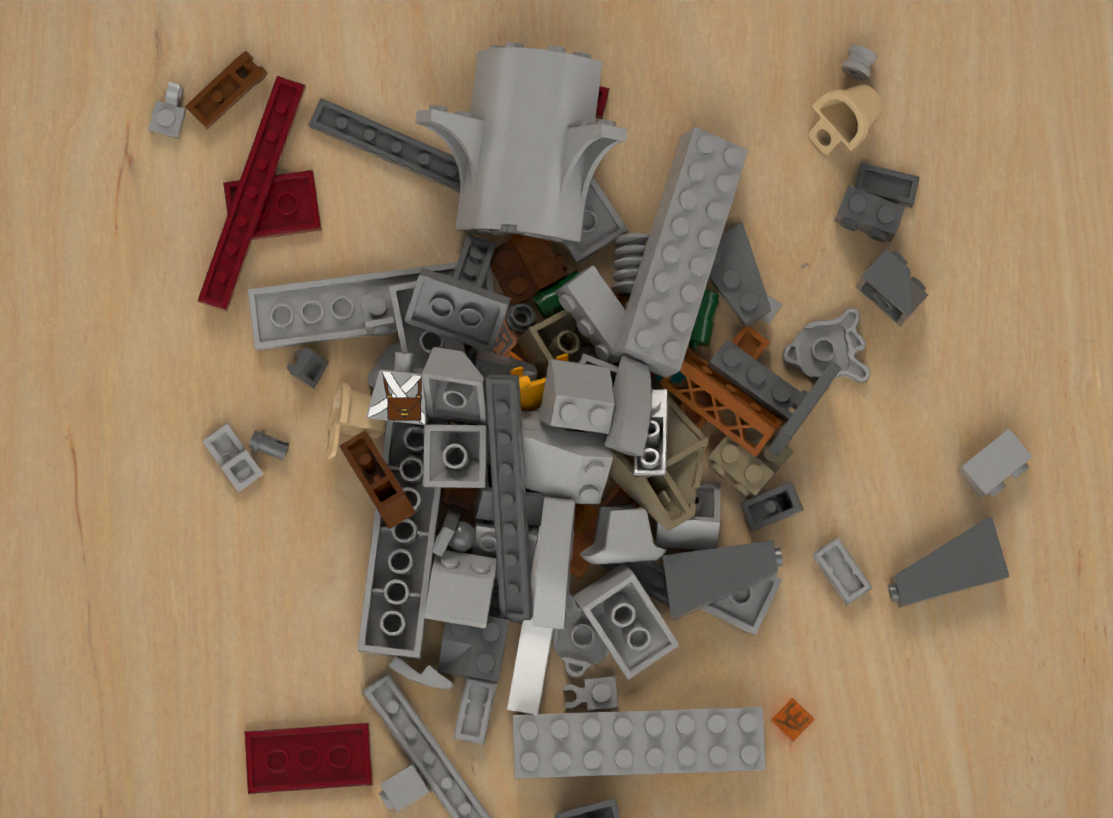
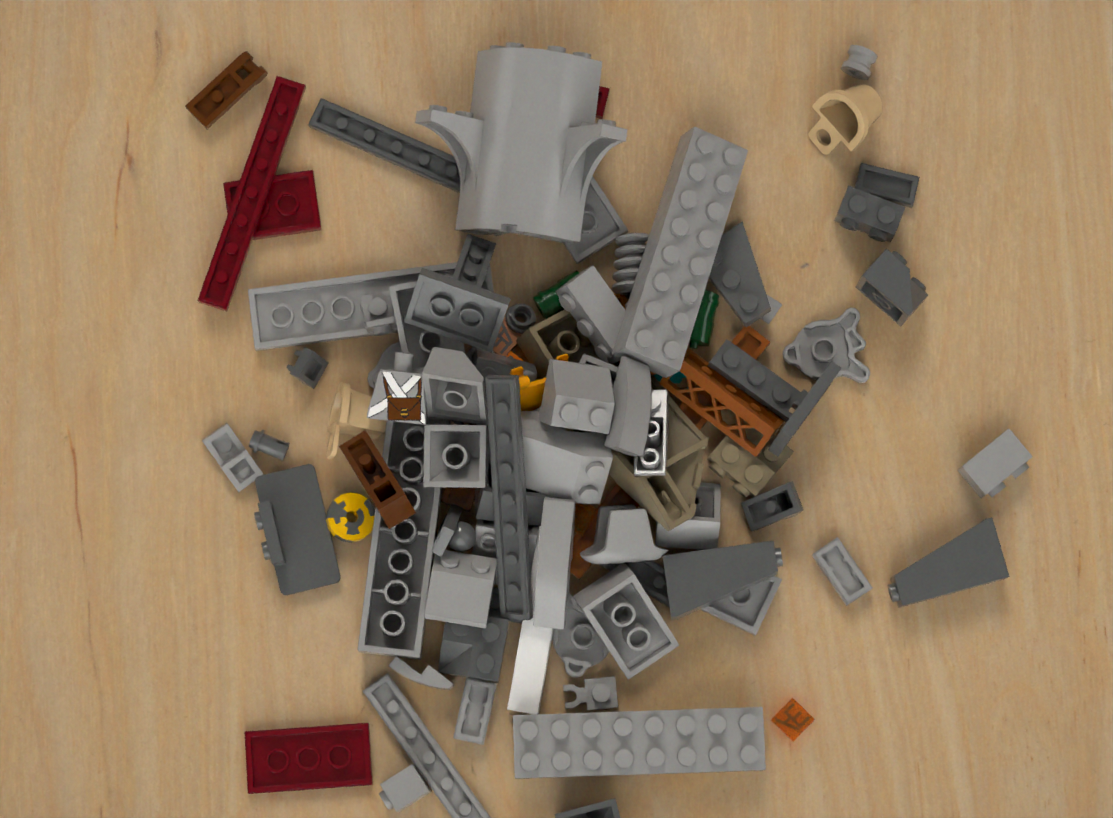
light grey plate [148,82,187,139] -> none
reddish brown plate [490,234,568,306] -> none
none -> dark grey bracket [254,464,341,595]
none -> yellow piece [326,492,375,543]

